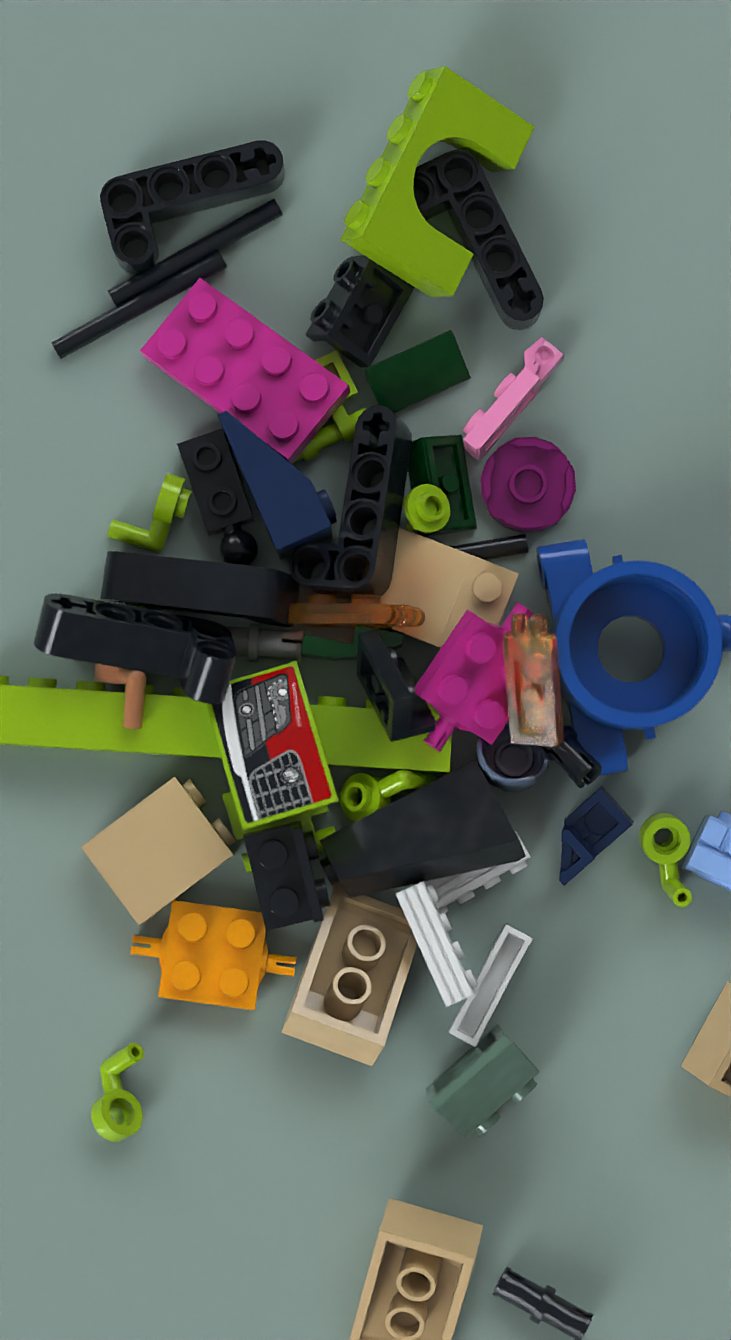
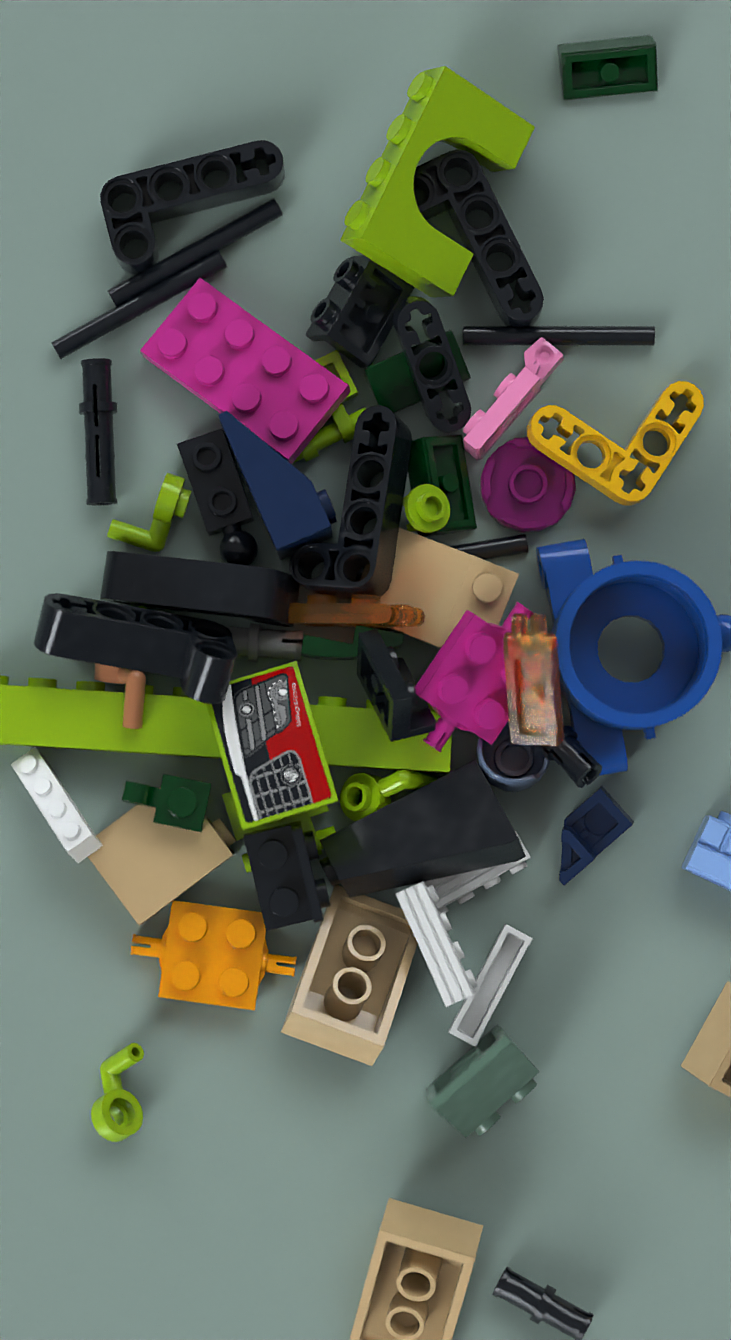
lime plate [638,813,692,907] -> none
none -> white piece [11,747,103,863]
none -> black pin [79,358,117,506]
none -> dark green plate [122,774,212,833]
none -> black beam [393,296,471,432]
none -> black bar [463,326,655,345]
none -> yellow beam [527,381,704,506]
none -> dark green slope [558,36,658,100]

